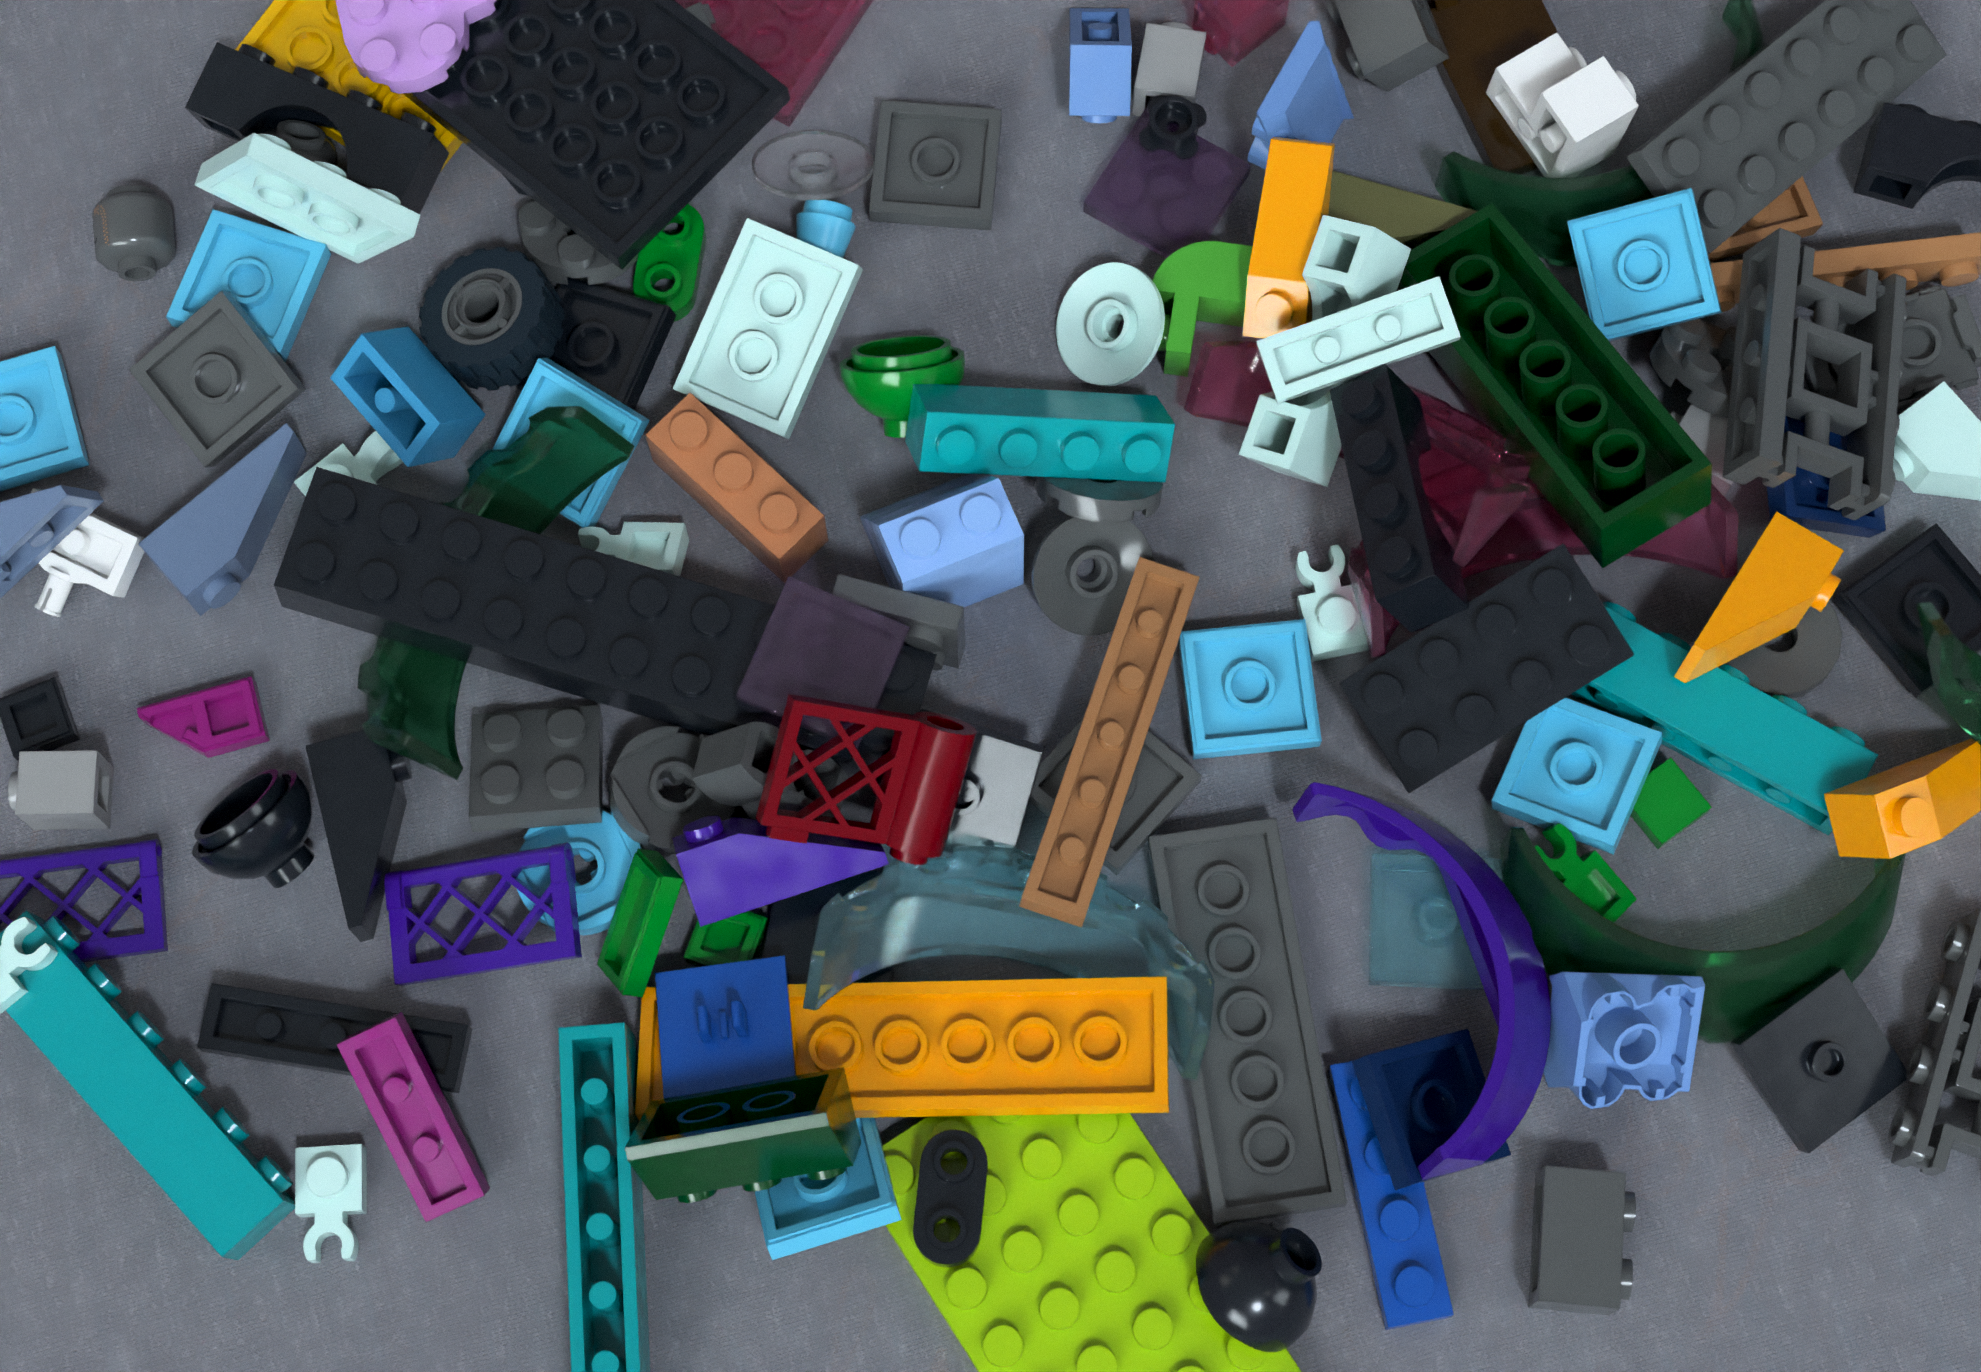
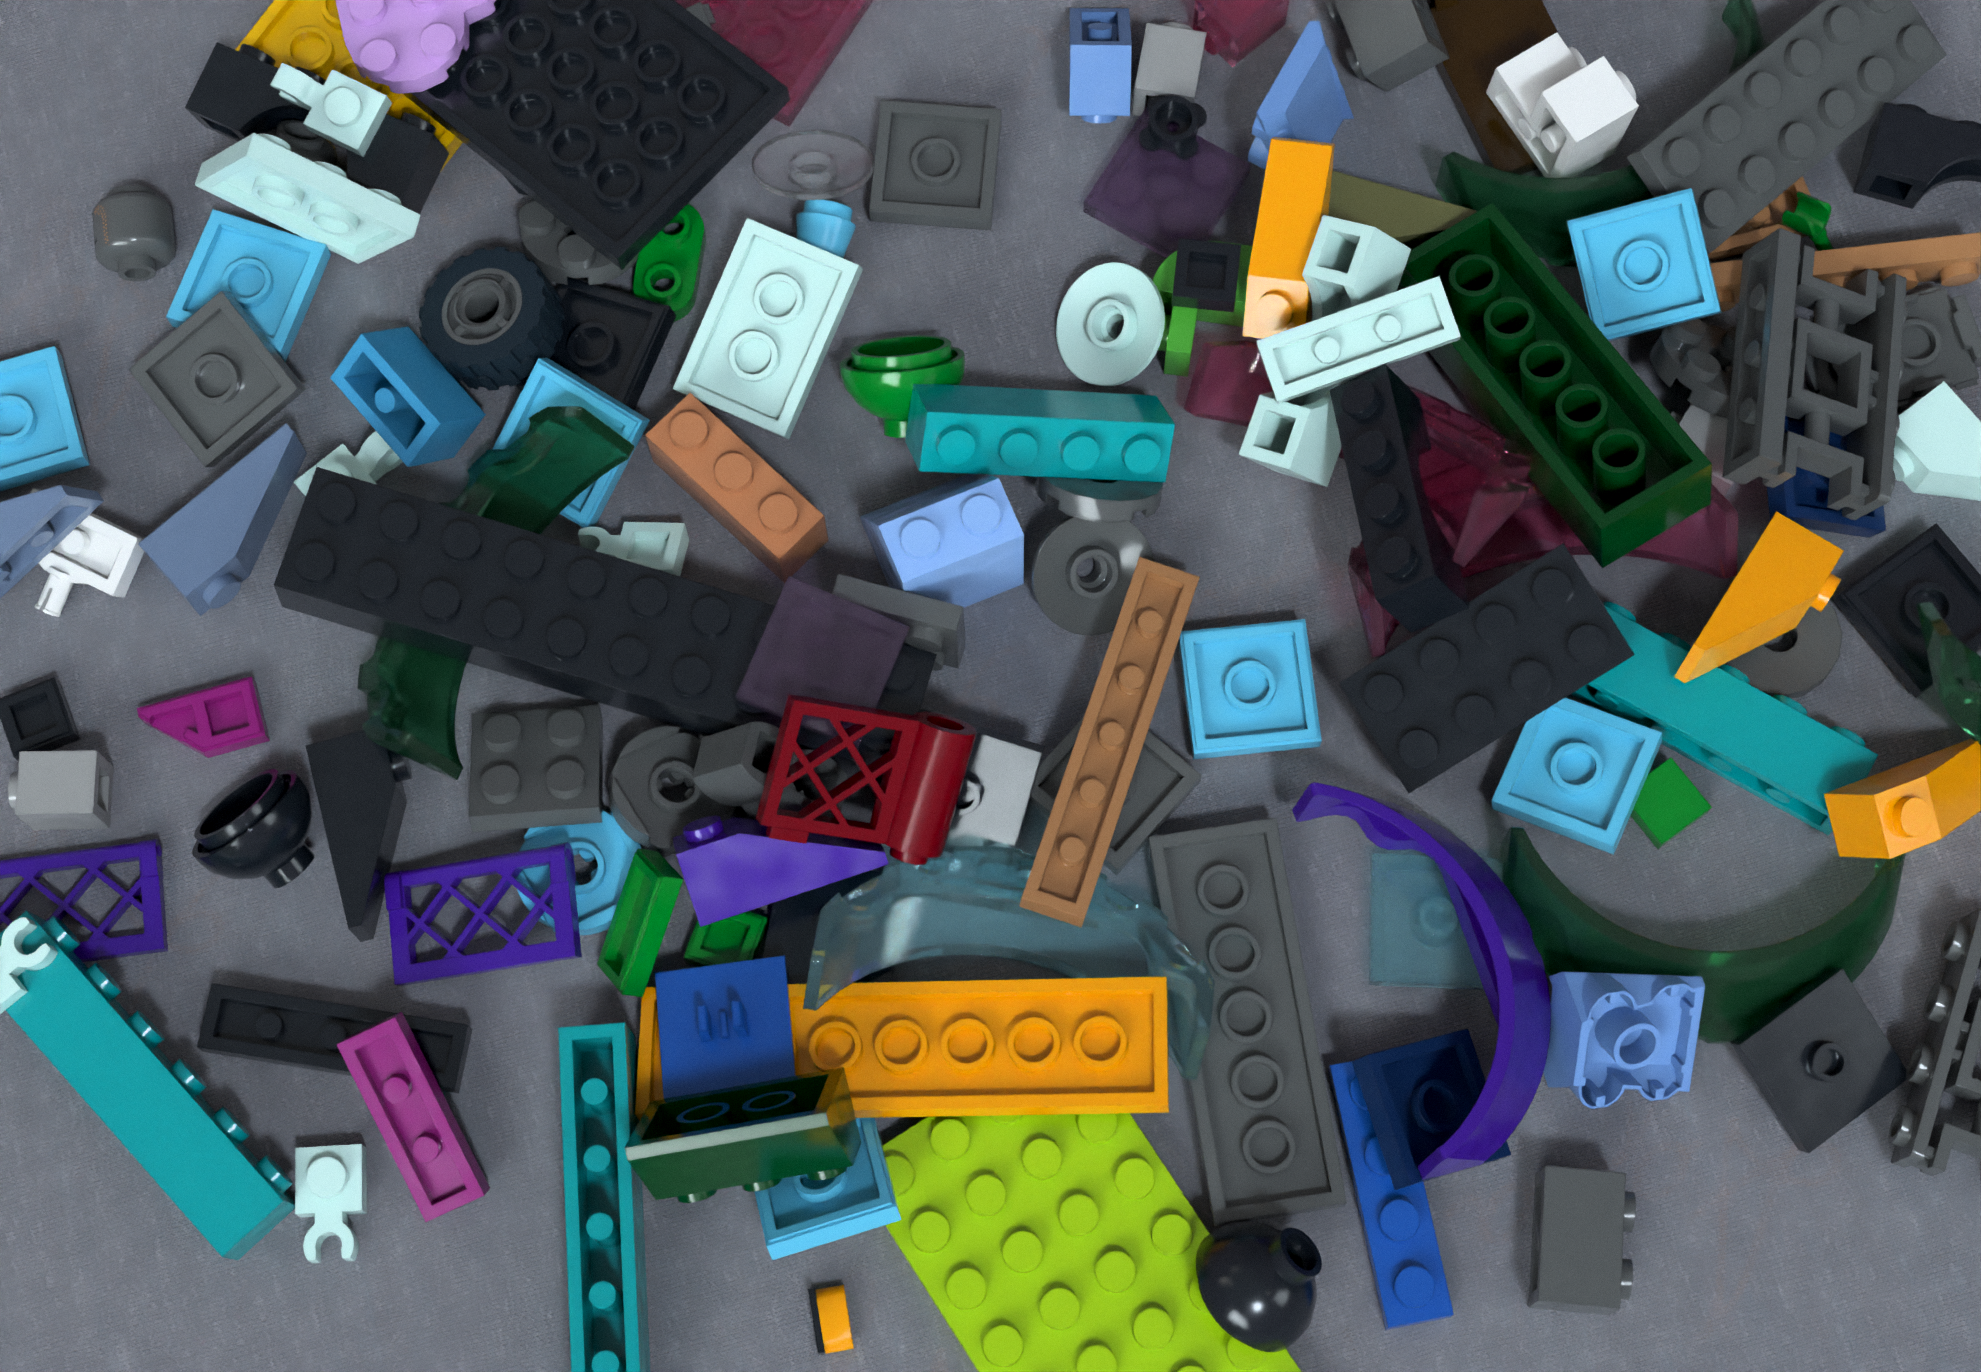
black plate [913,1130,988,1268] -> none
light aqua plate [1295,544,1375,662] -> none
green plate [1520,823,1637,945] -> none
none -> light aqua plate [270,63,392,157]
none -> light orange piece [808,1285,854,1355]
none -> black plate [1171,238,1241,312]
none -> green hand [1782,191,1834,251]

